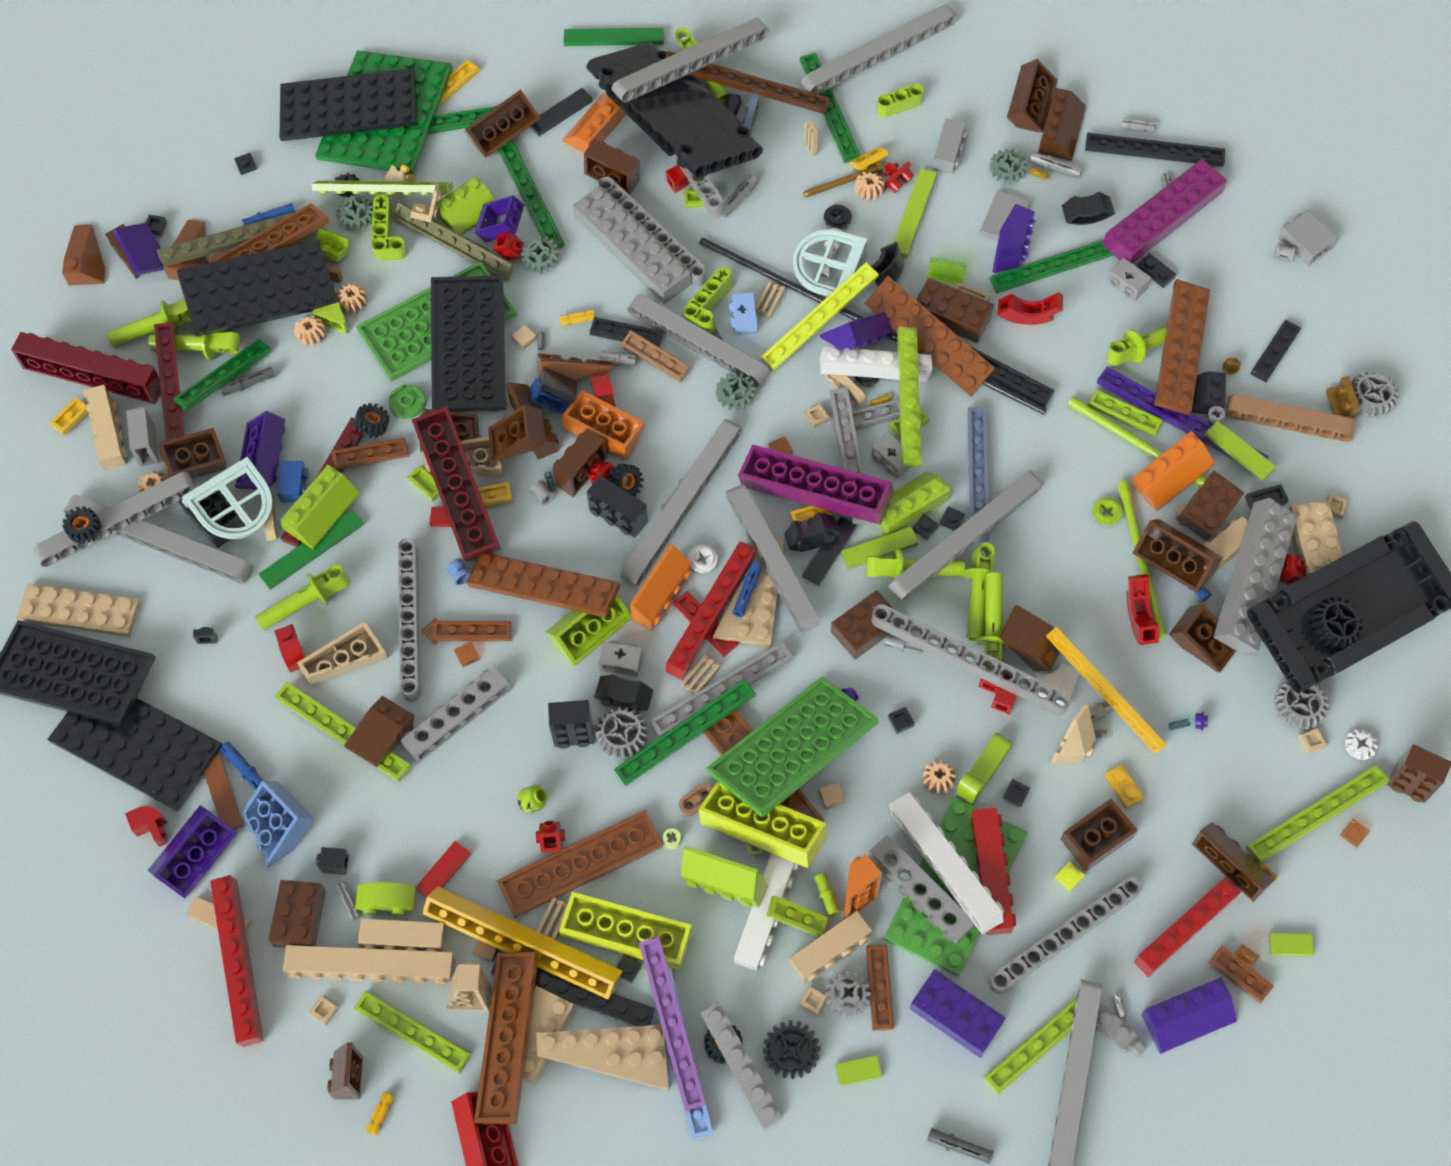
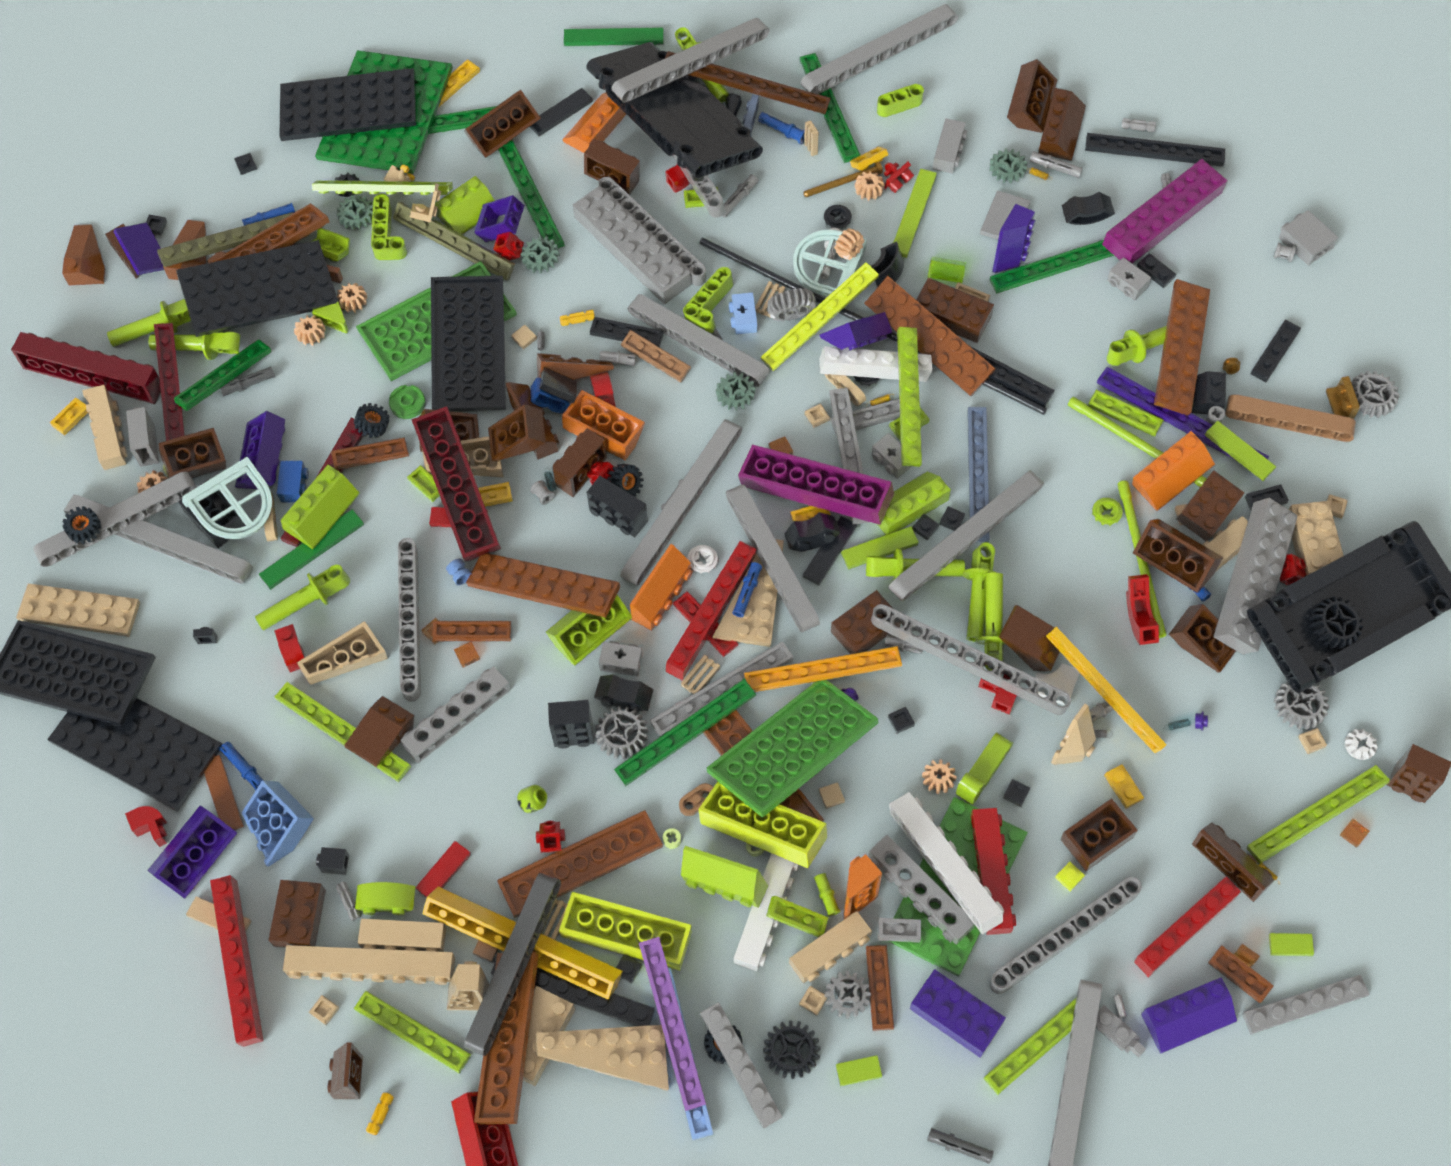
red arch [997,292,1063,325] -> none
none -> dark grey beam [464,873,561,1056]
none -> light orange tile [744,646,902,692]
none -> blue pin [758,112,805,145]
none -> light grey gear [767,288,816,322]
none -> light nougat gear [834,228,865,260]
none -> light grey plate [878,918,921,943]
none -> light grey plate [1242,975,1370,1034]

